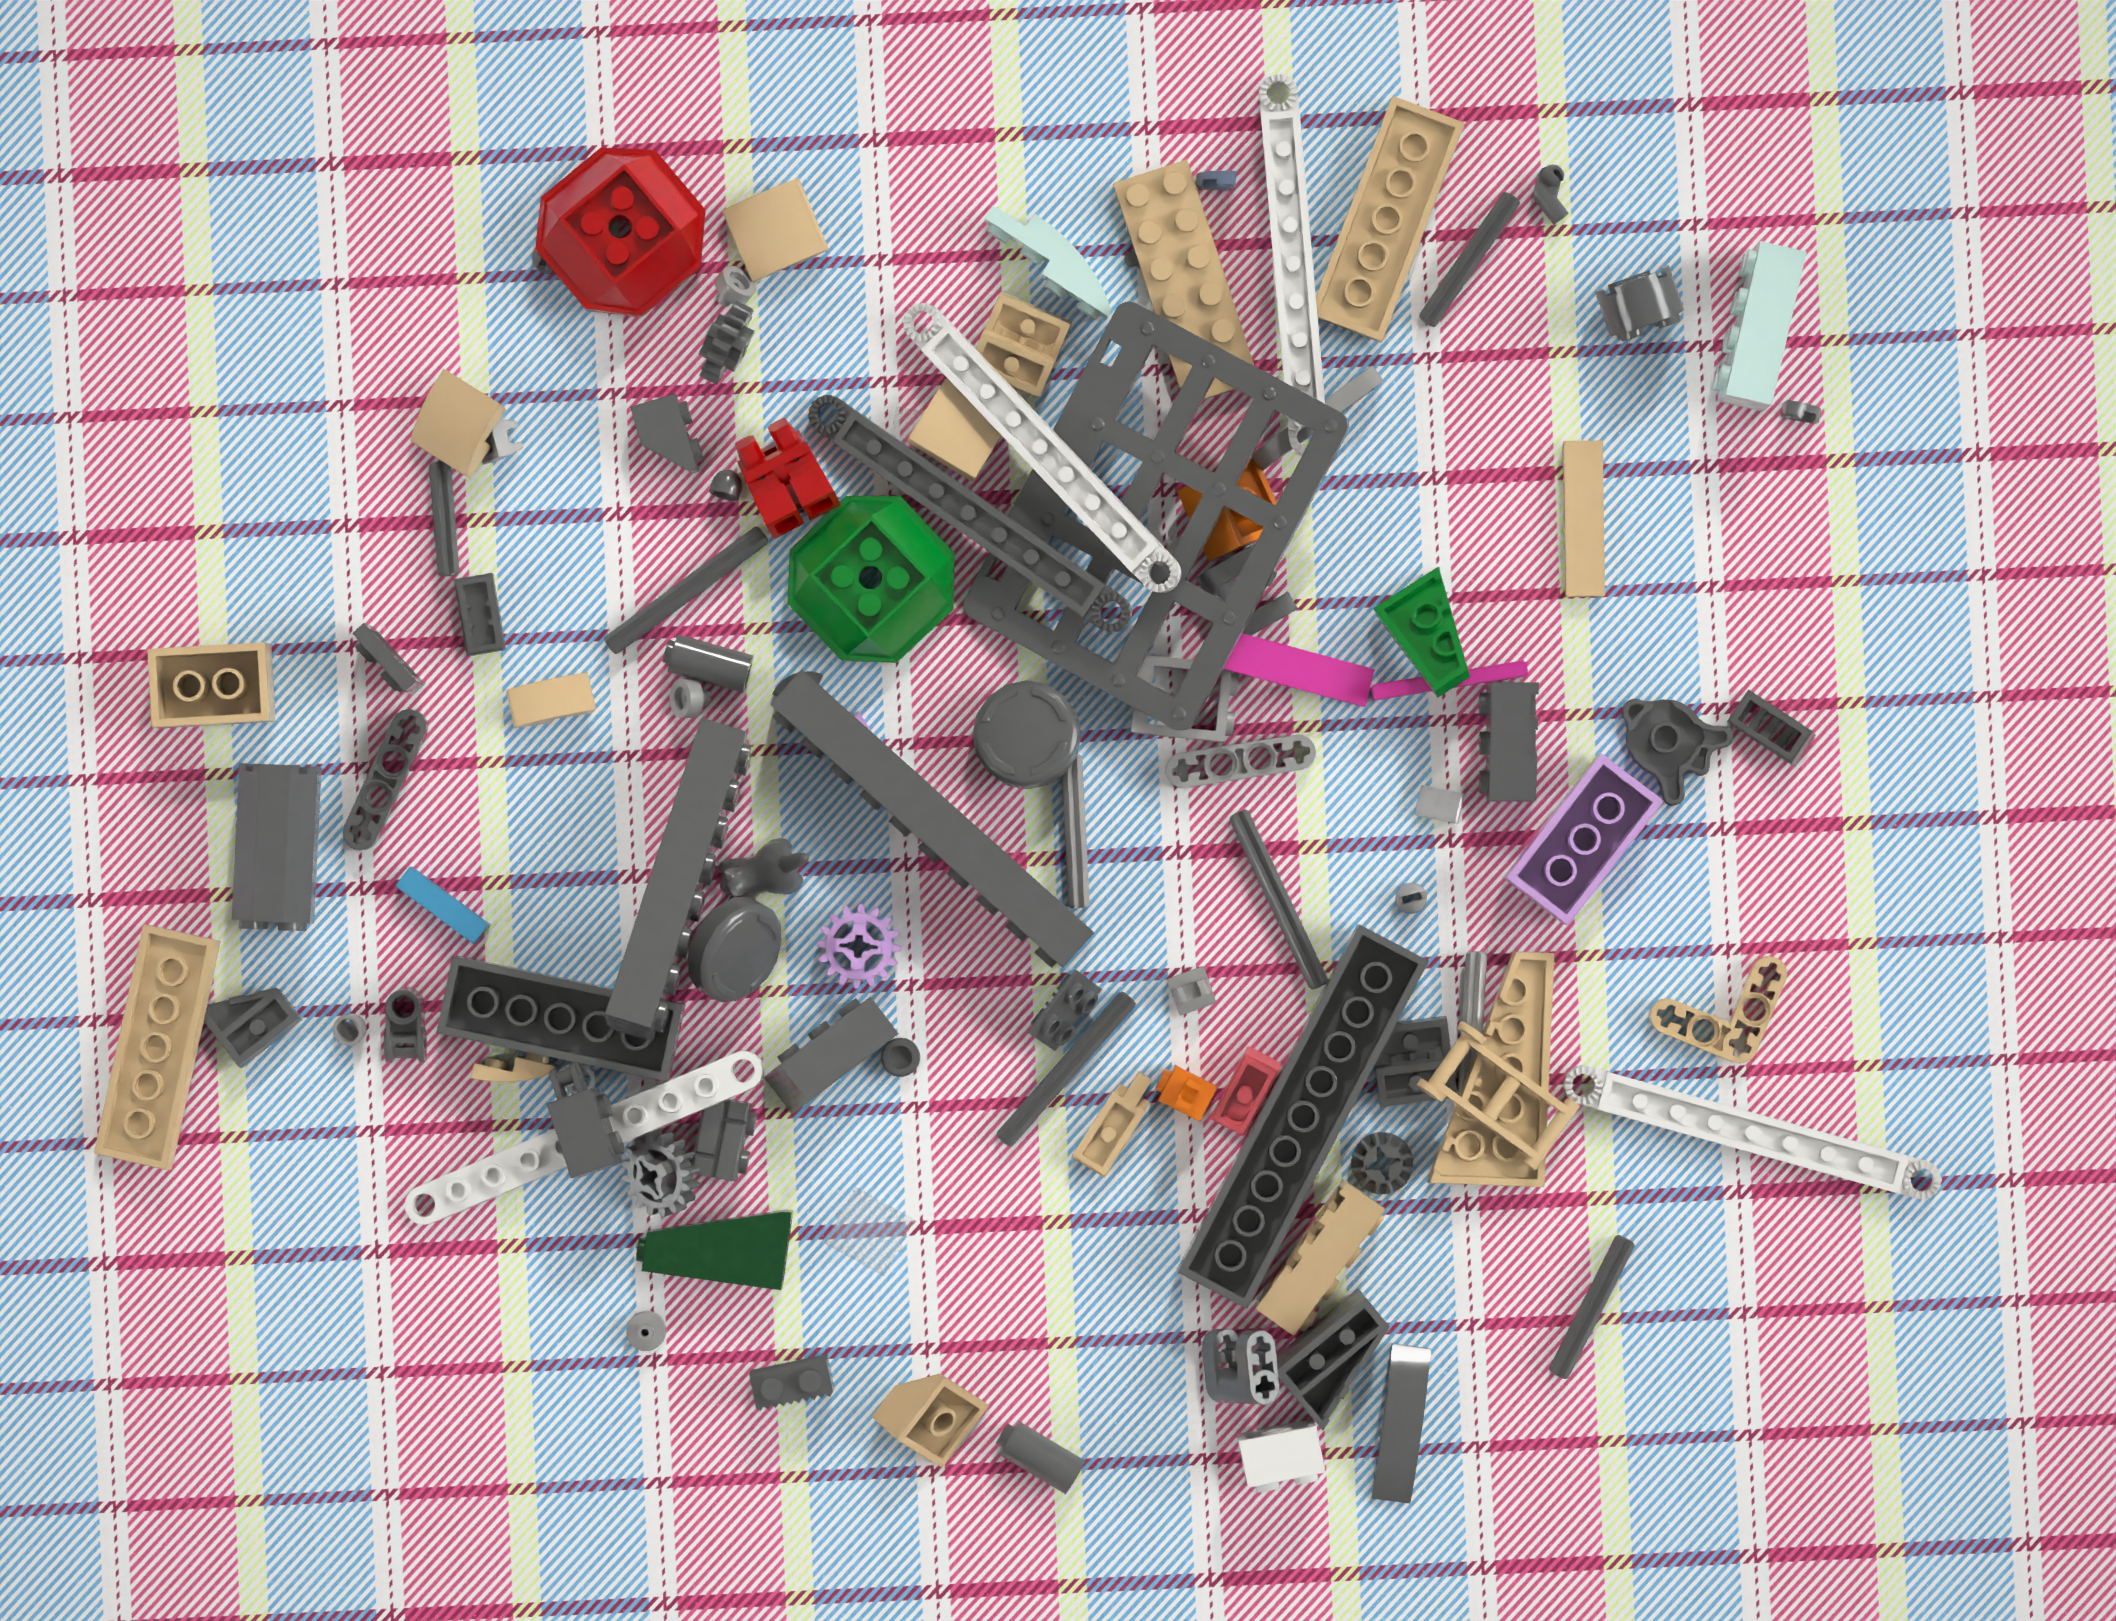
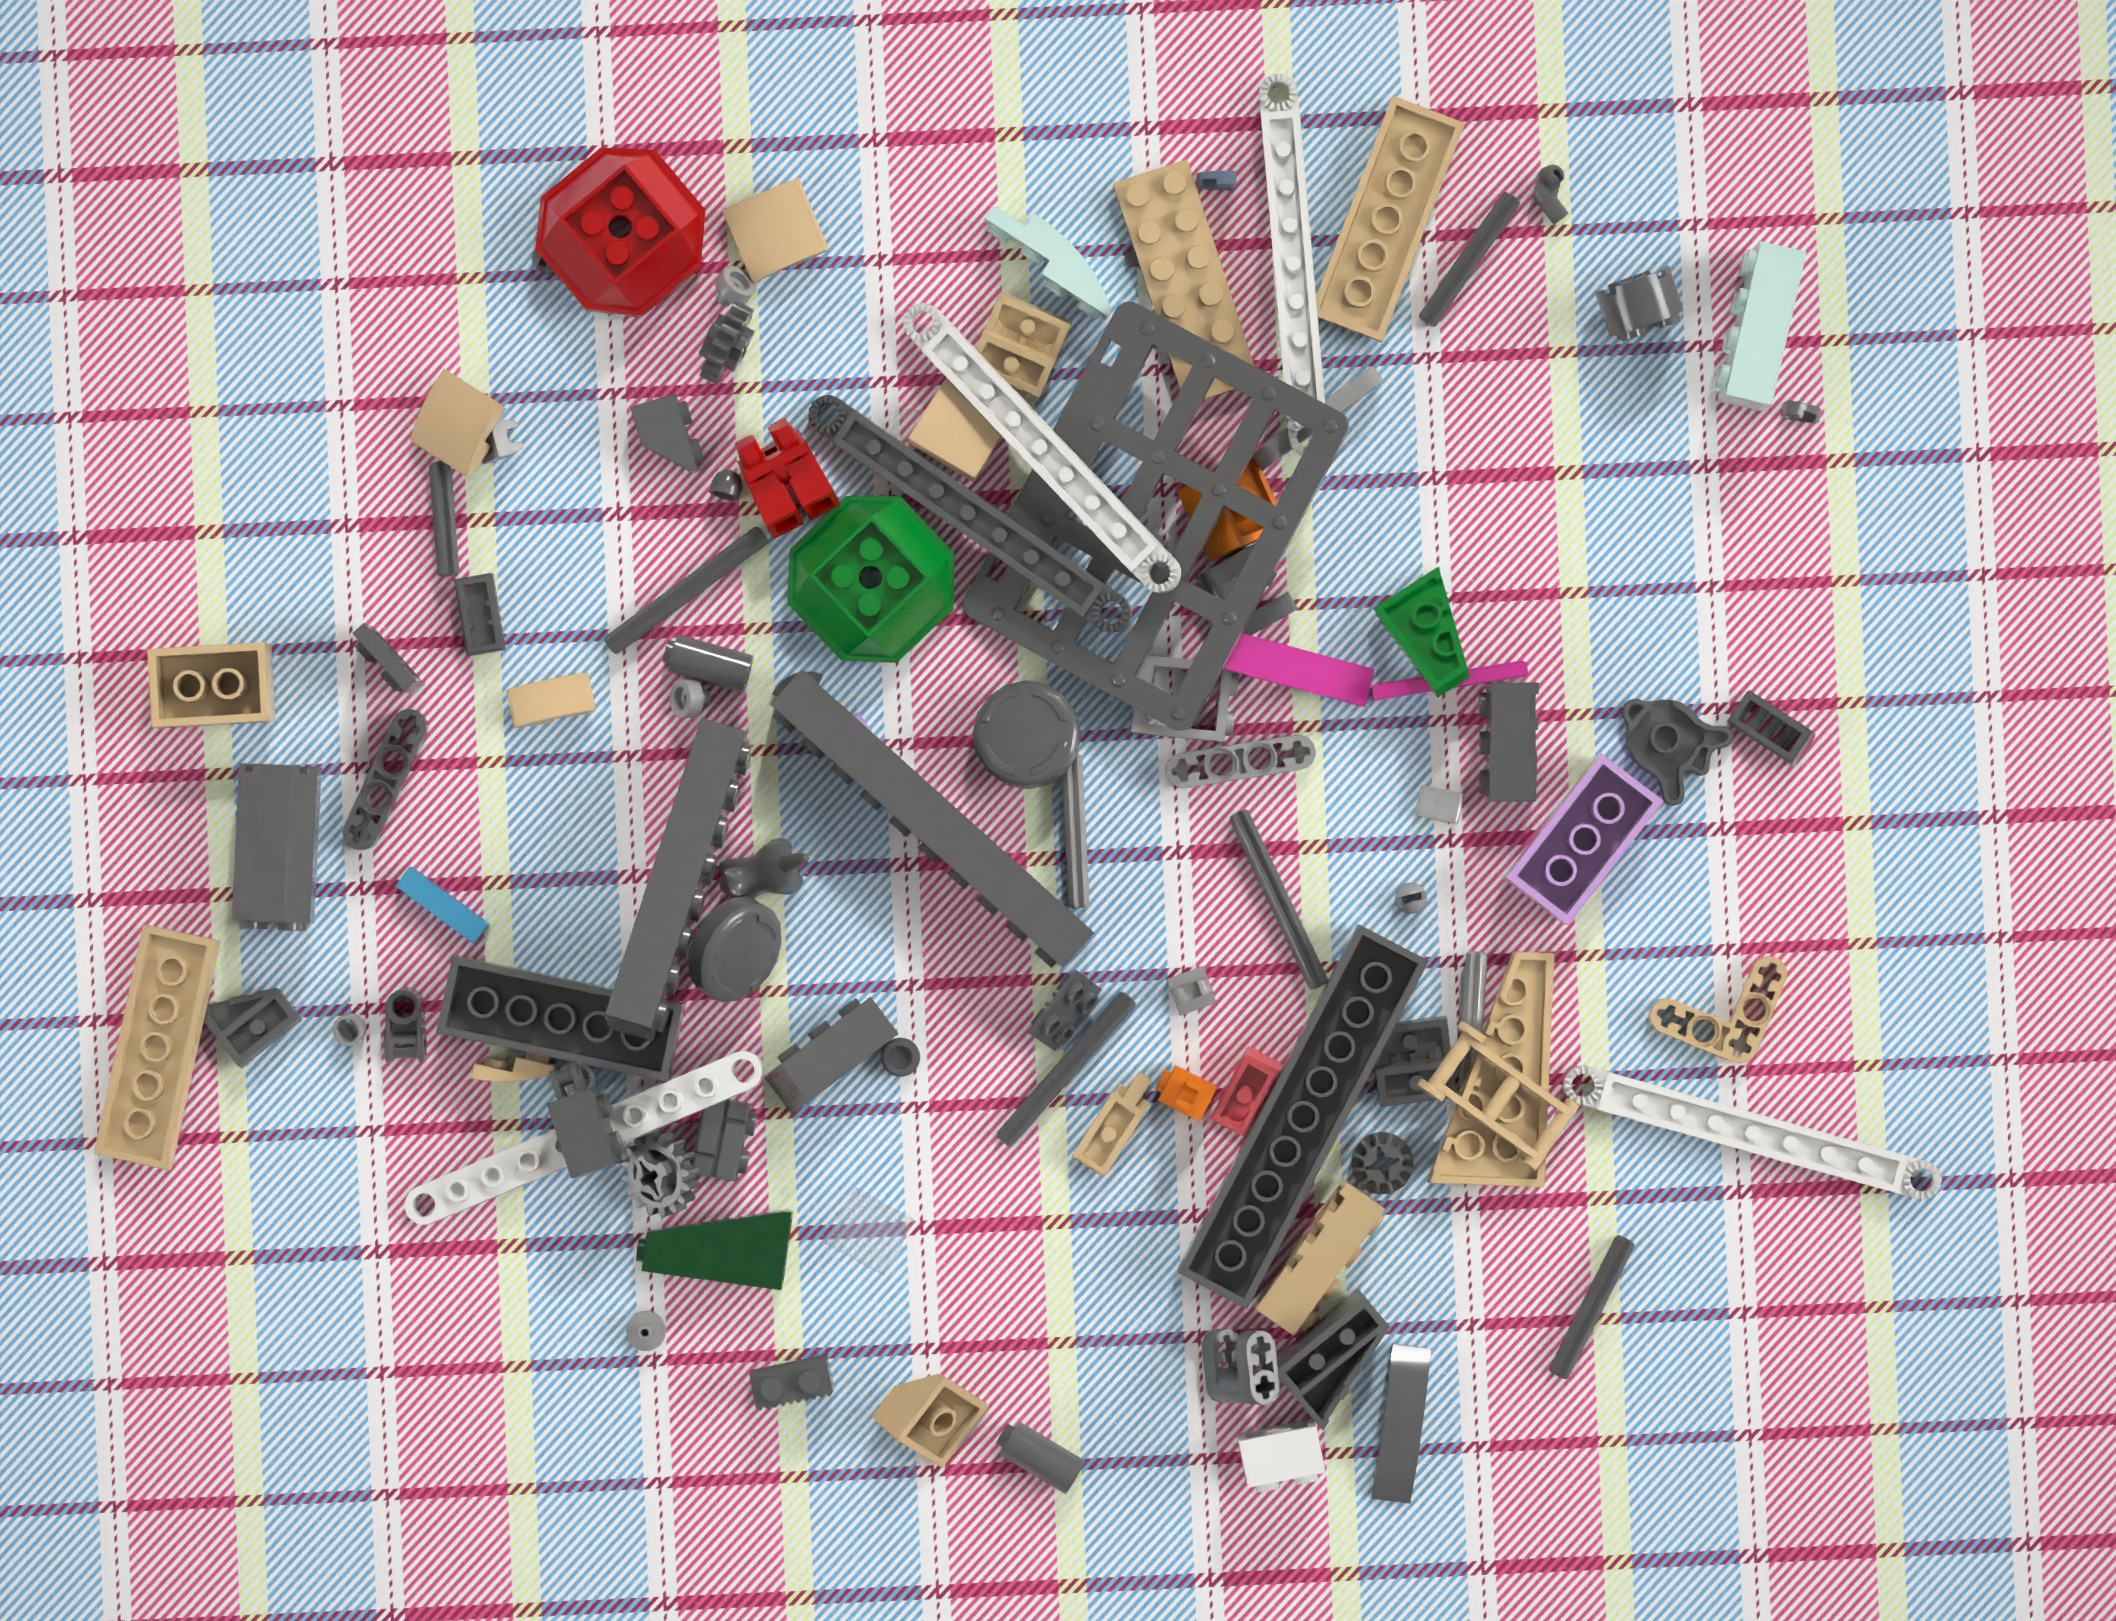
lavender gear [816,904,902,989] -> none
tan tile [1563,440,1605,597] -> none

